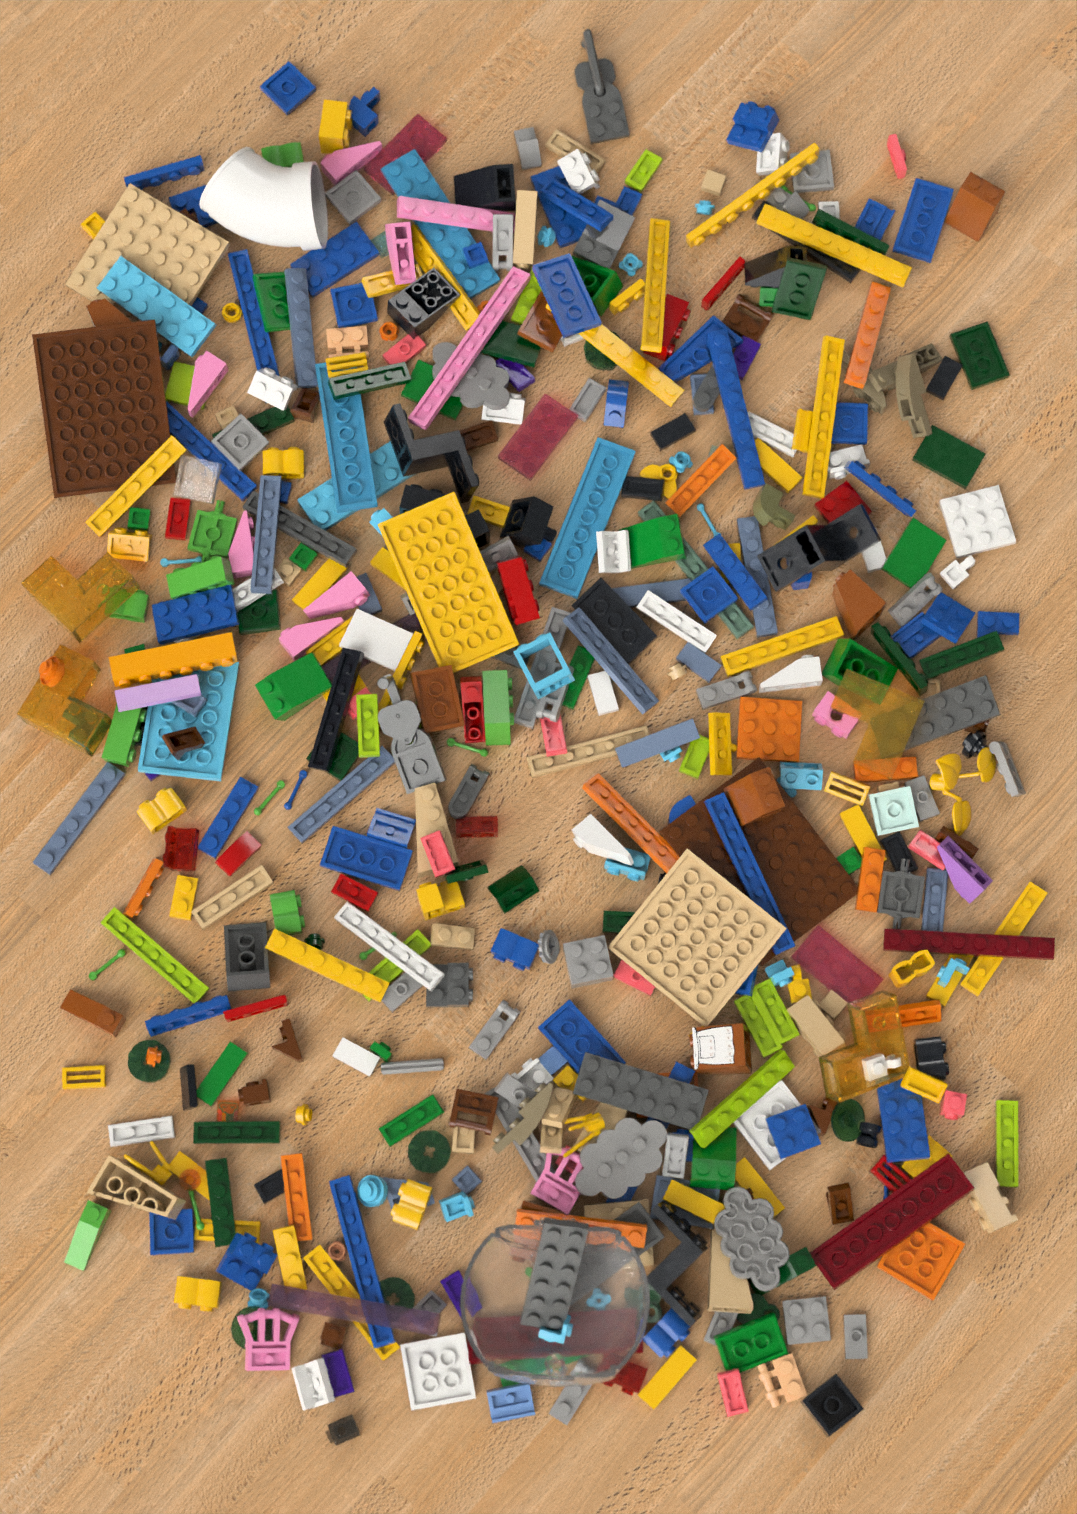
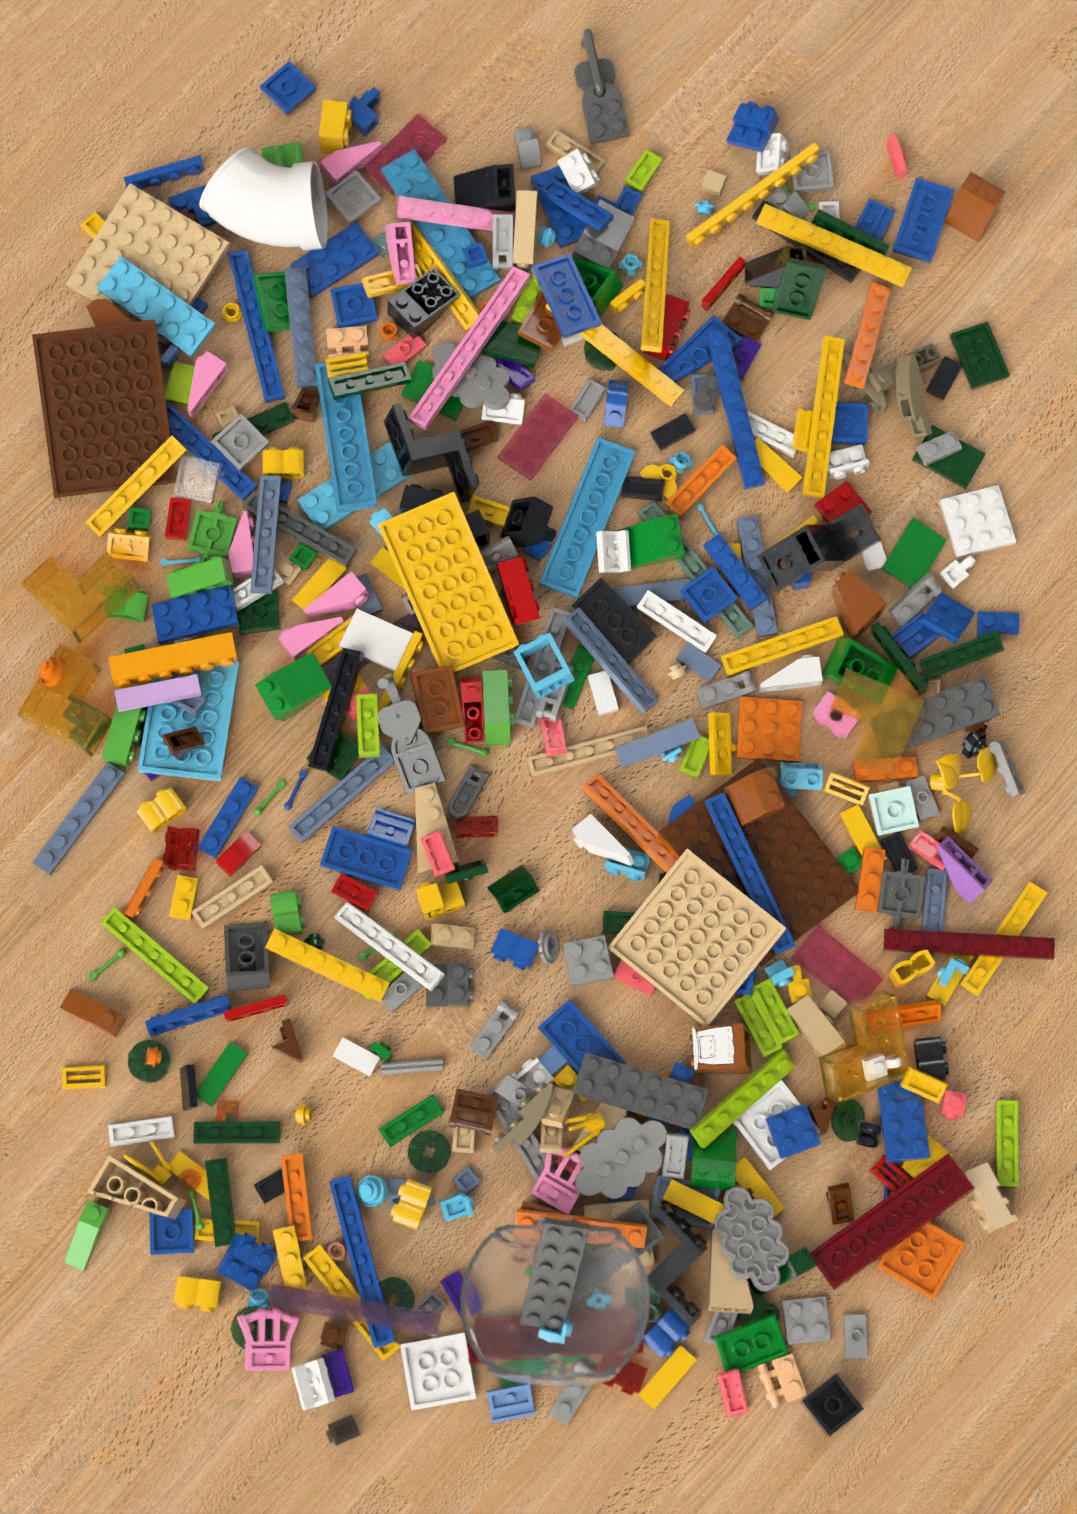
reddish brown brick [238,1079,271,1107] -> none
white bracket [248,368,298,410] -> none
olive brick [753,483,796,530] -> none
blue plate [844,460,916,517] -> none
none -> light grey plate [916,430,962,466]

